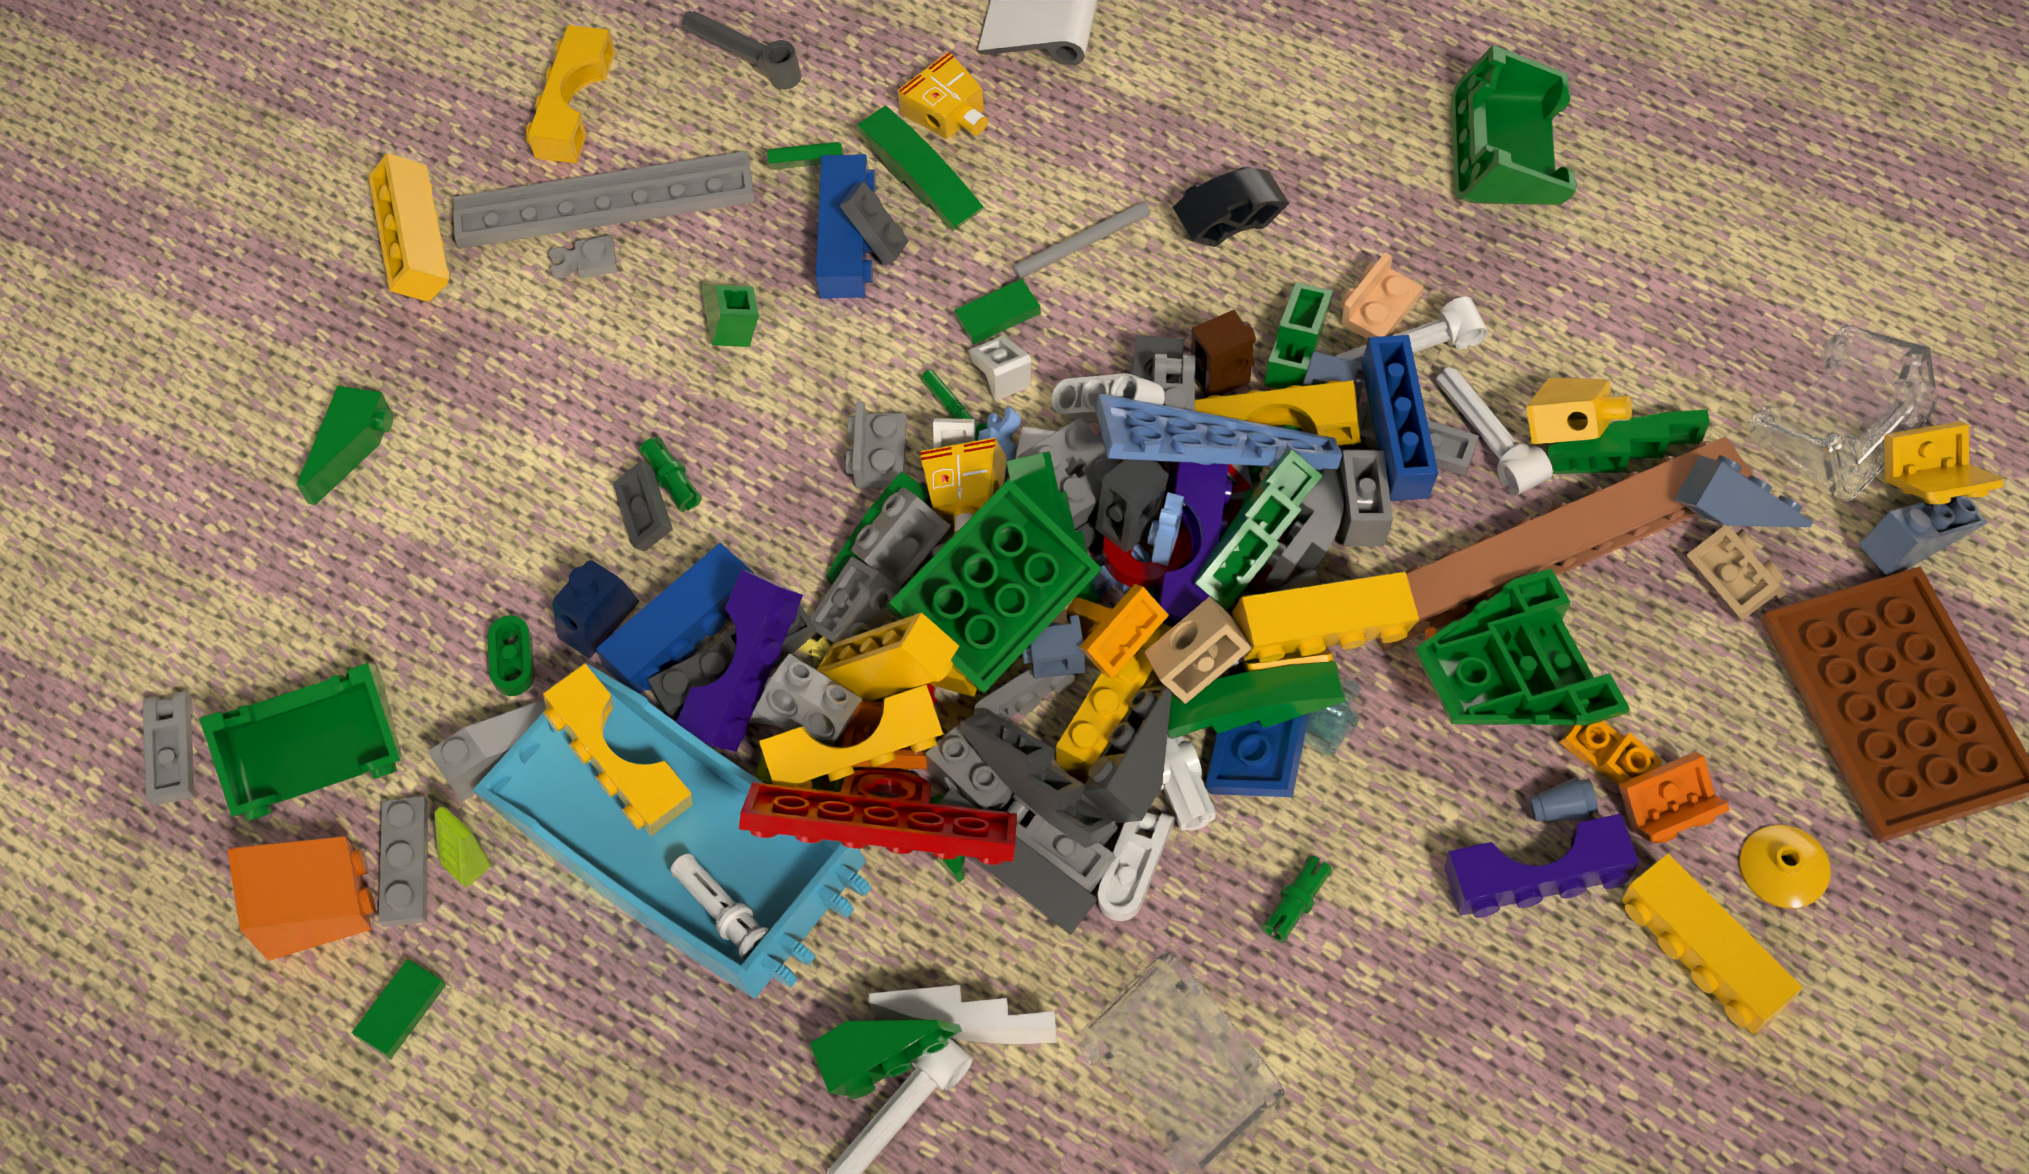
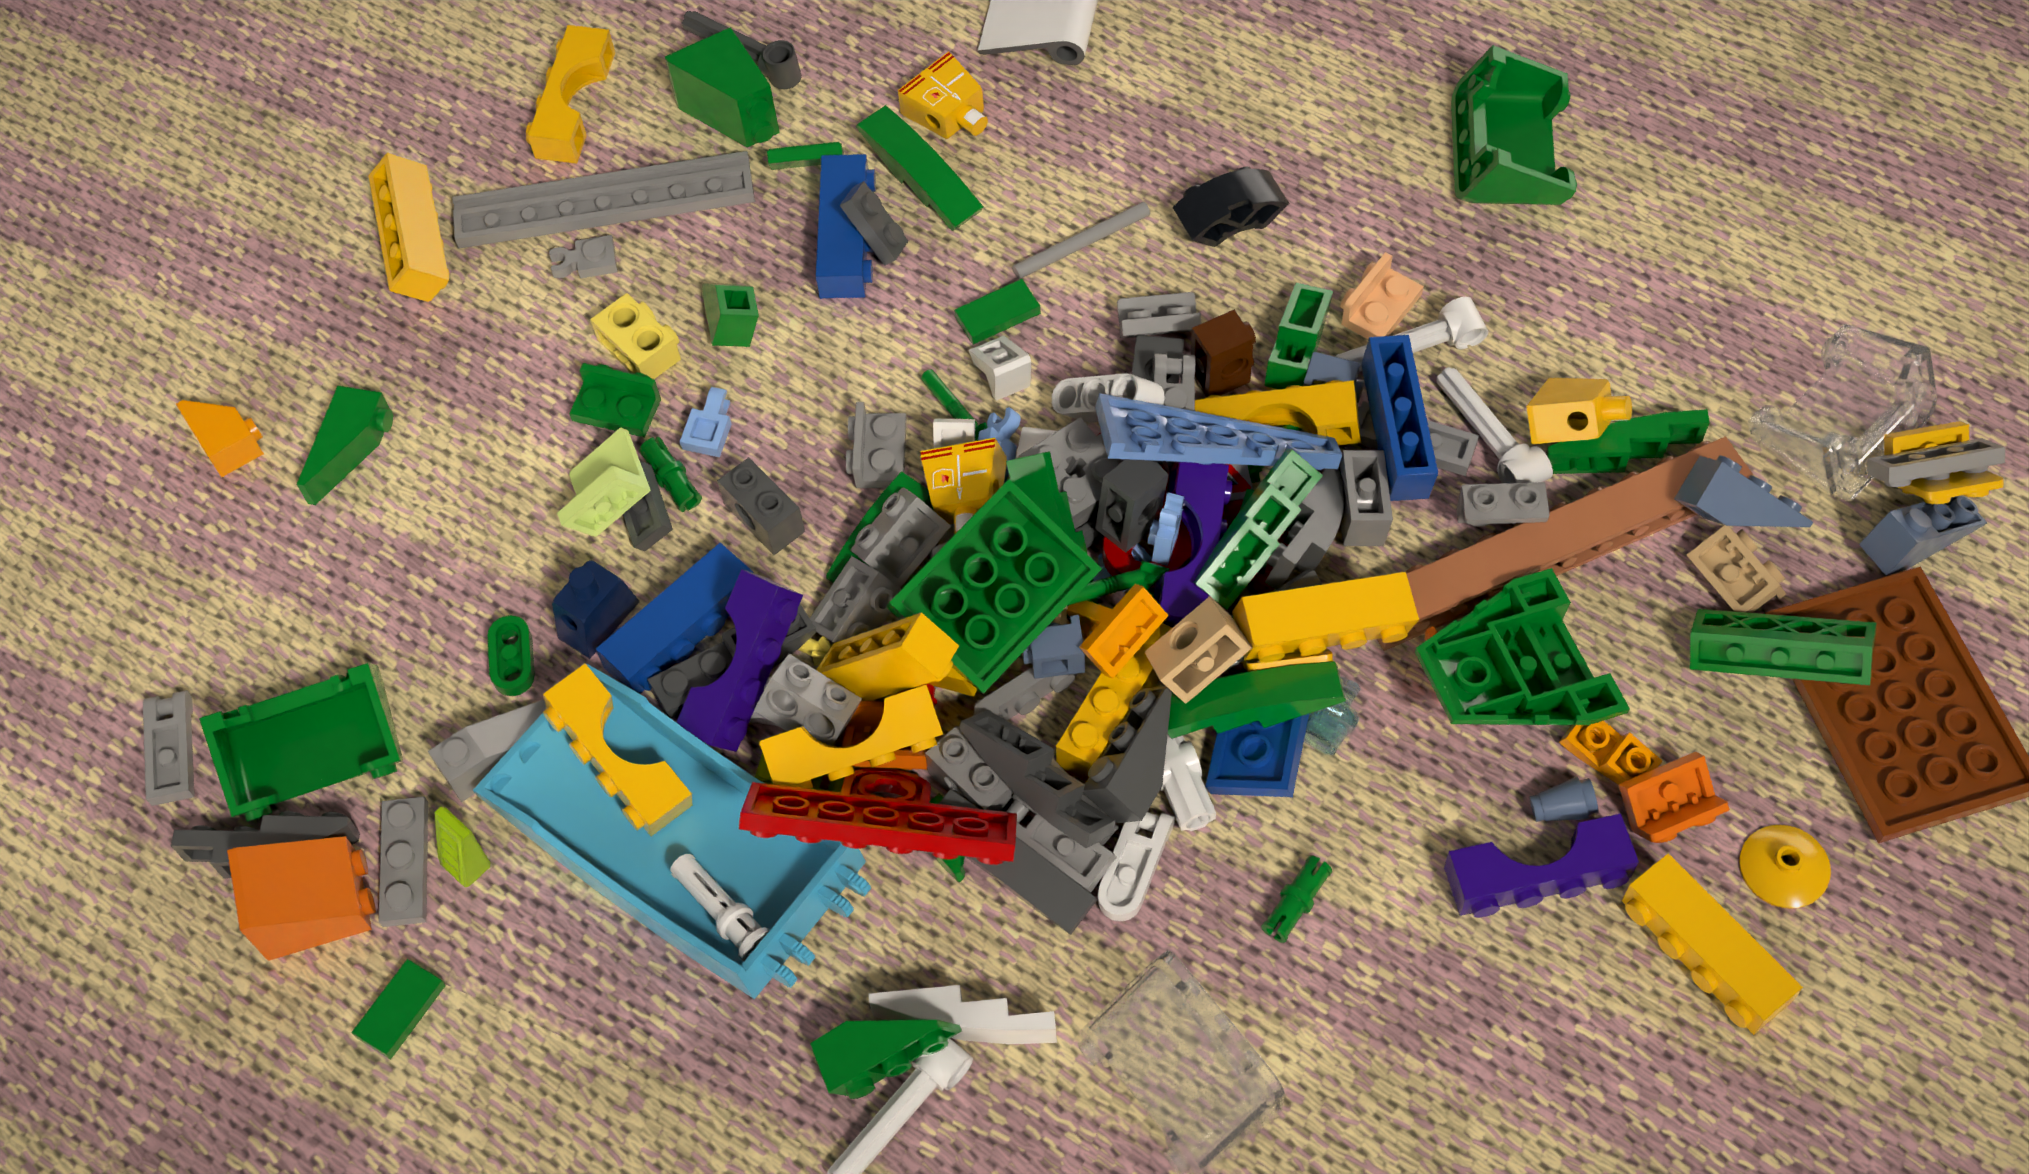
none -> dark grey slope [171,811,360,879]
none -> light orange slope [176,400,264,478]
none -> yellowish green bracket [557,428,651,537]
none -> green bracket [569,363,661,438]
none -> light yellow brick [590,293,681,379]
none -> green slope [665,27,780,148]
none -> light blue plate [680,387,732,457]
none -> dark grey brick [717,457,805,555]
none -> green piece [1067,560,1170,606]
none -> light grey bracket [1117,292,1201,338]
none -> light grey bracket [1456,482,1550,527]
none -> green fence [1690,609,1877,685]
none -> light grey plate [1867,438,2005,487]

